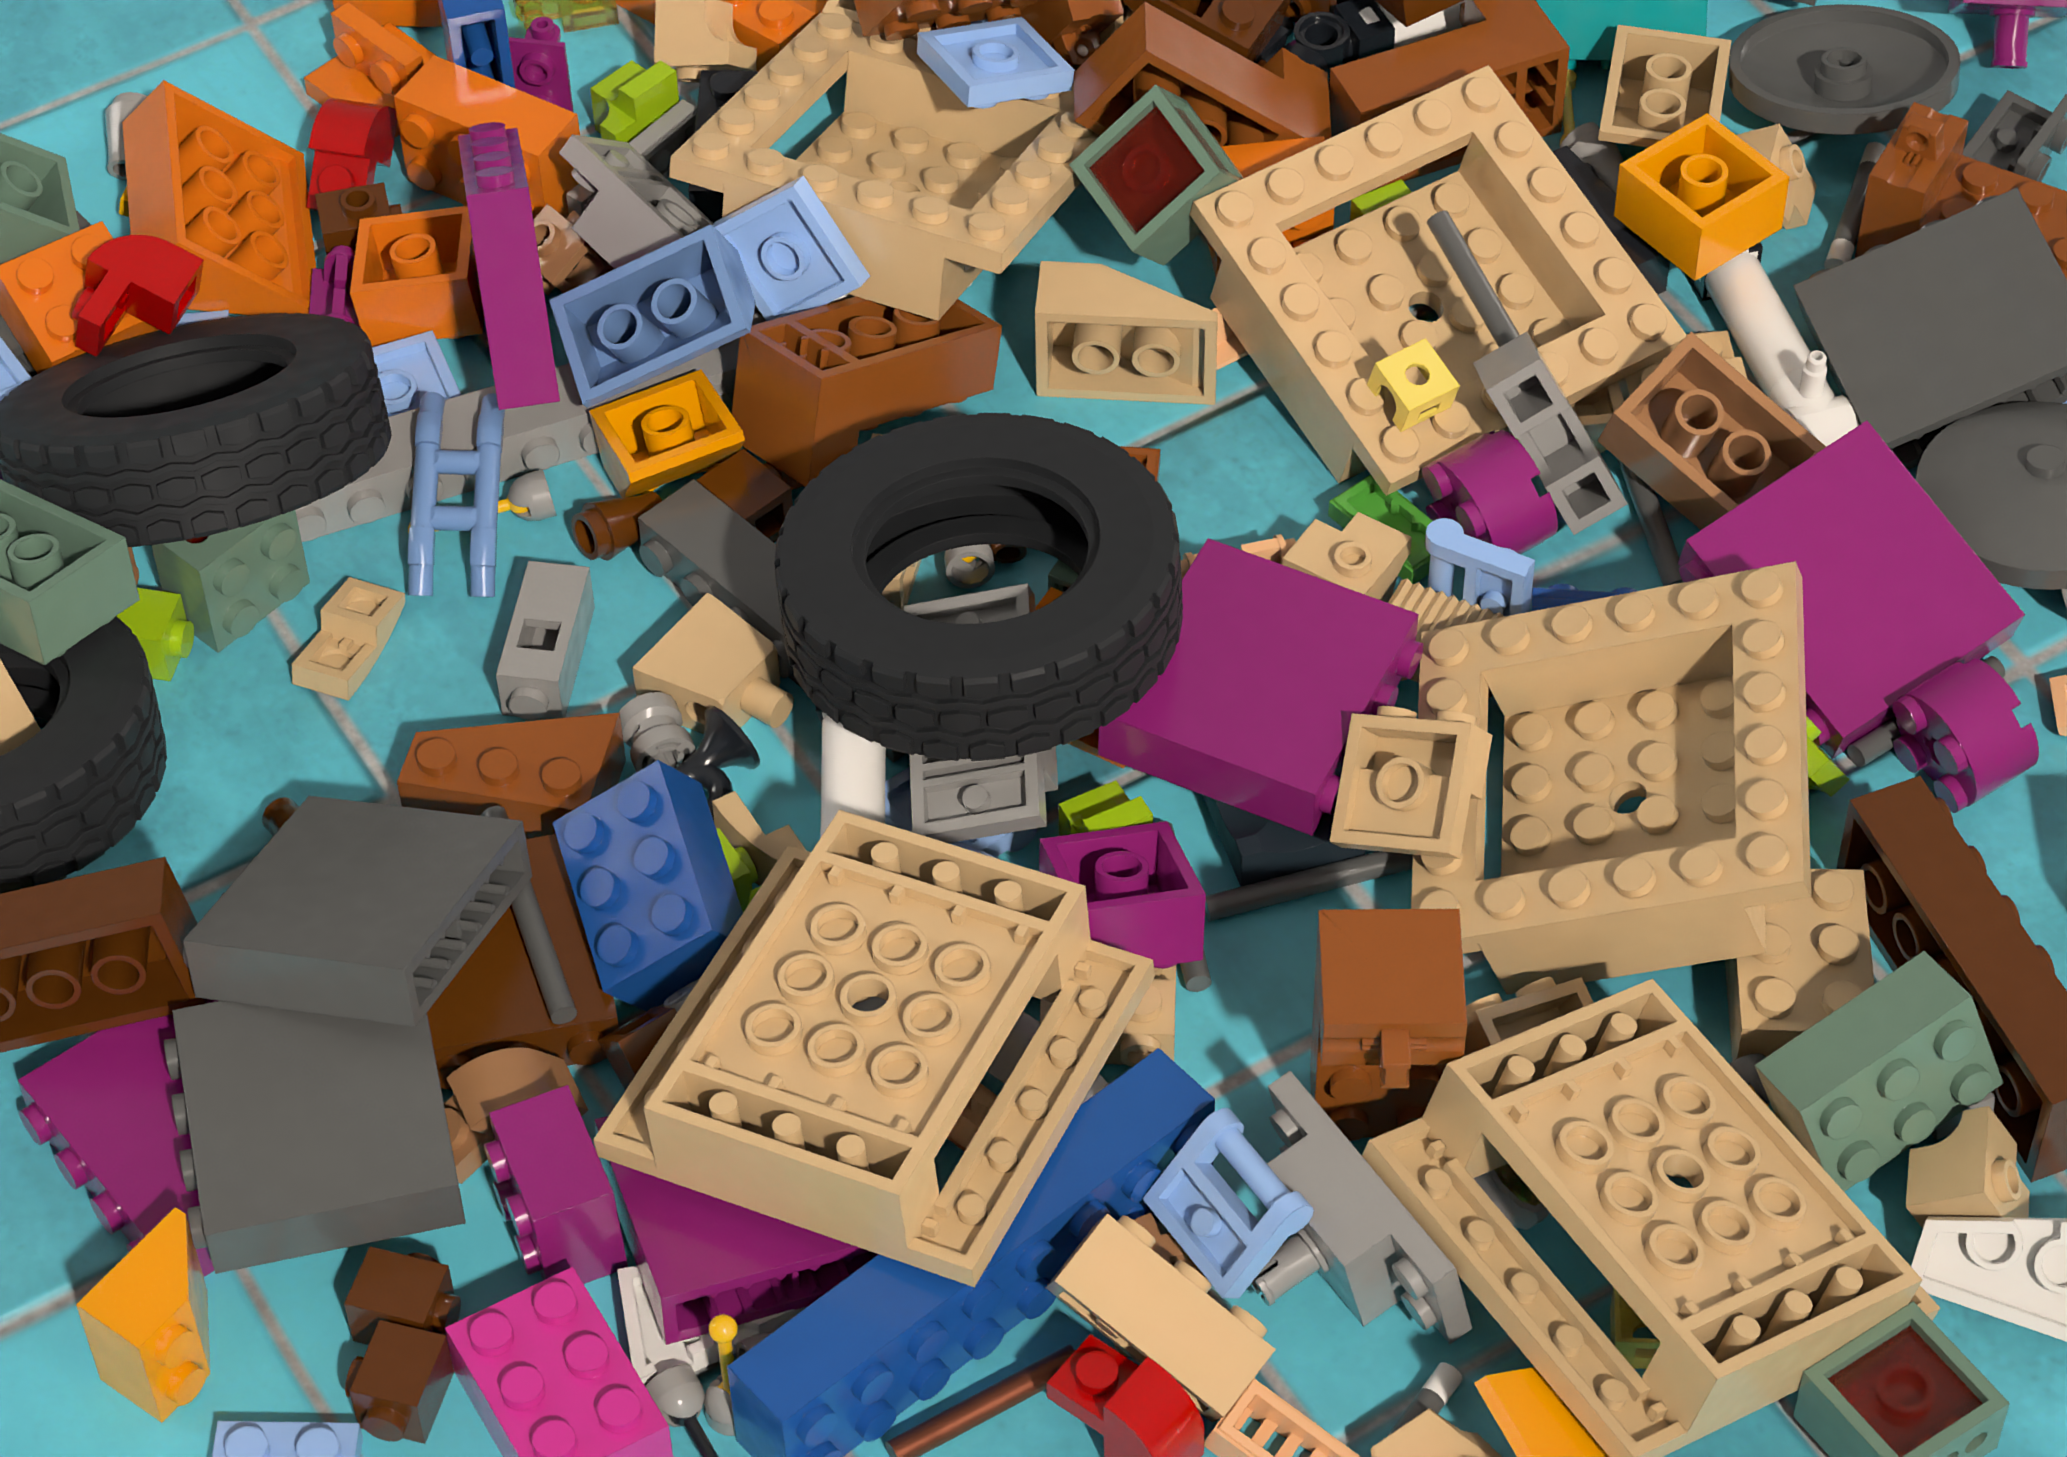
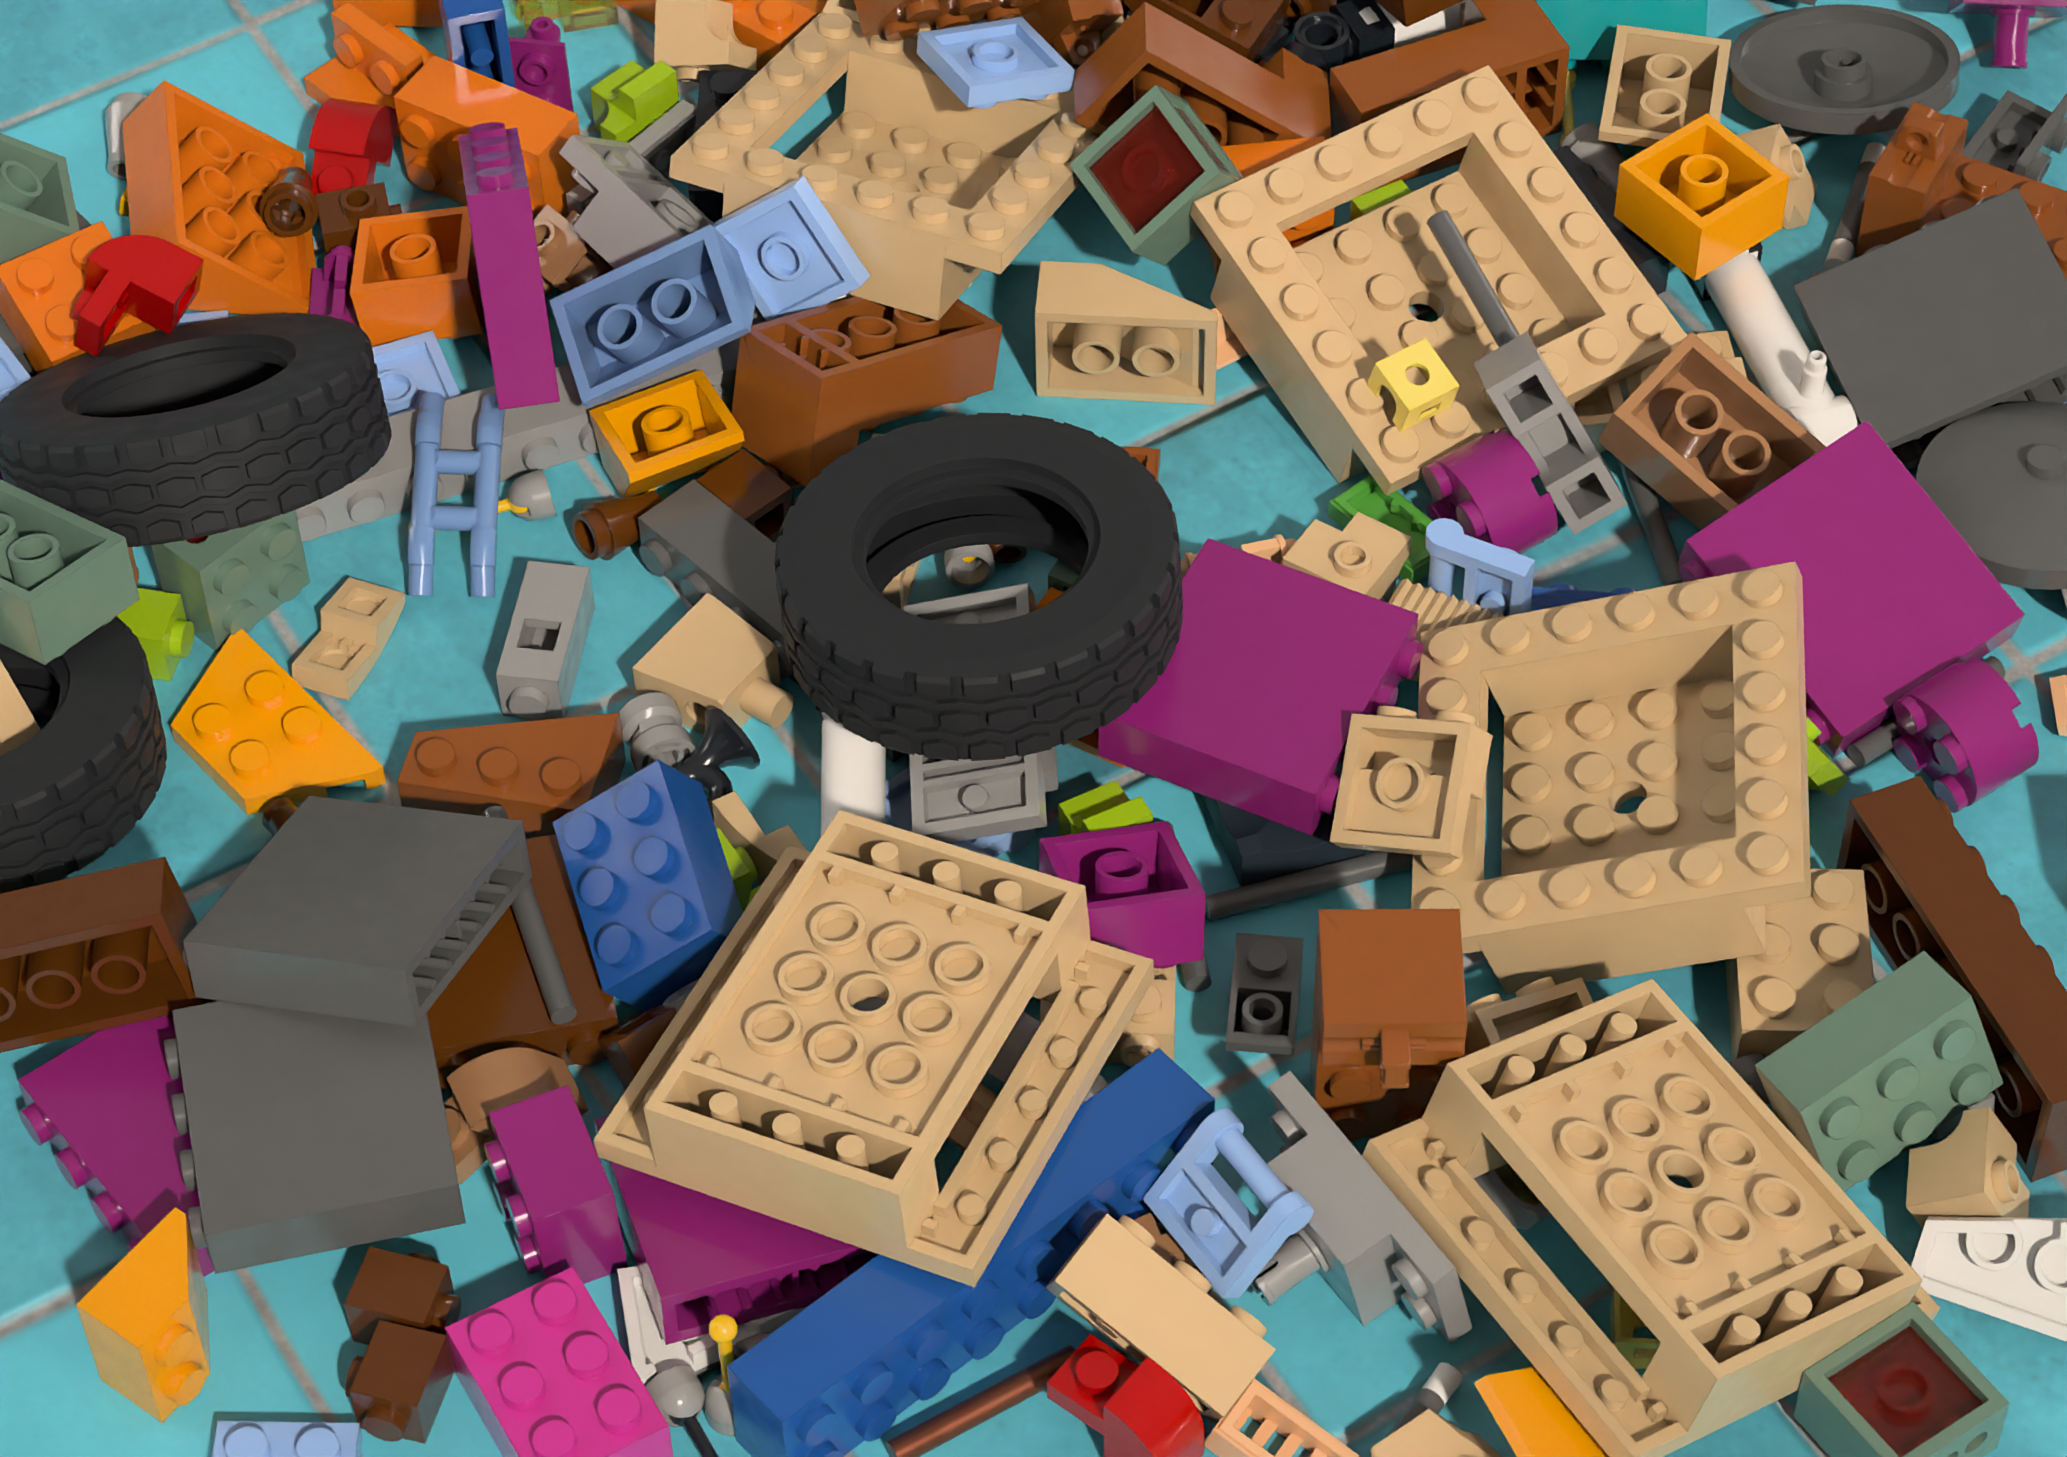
none -> light orange wing [170,629,386,815]
none -> reddish brown cone [260,167,319,237]
none -> dark grey slope [1225,933,1303,1055]

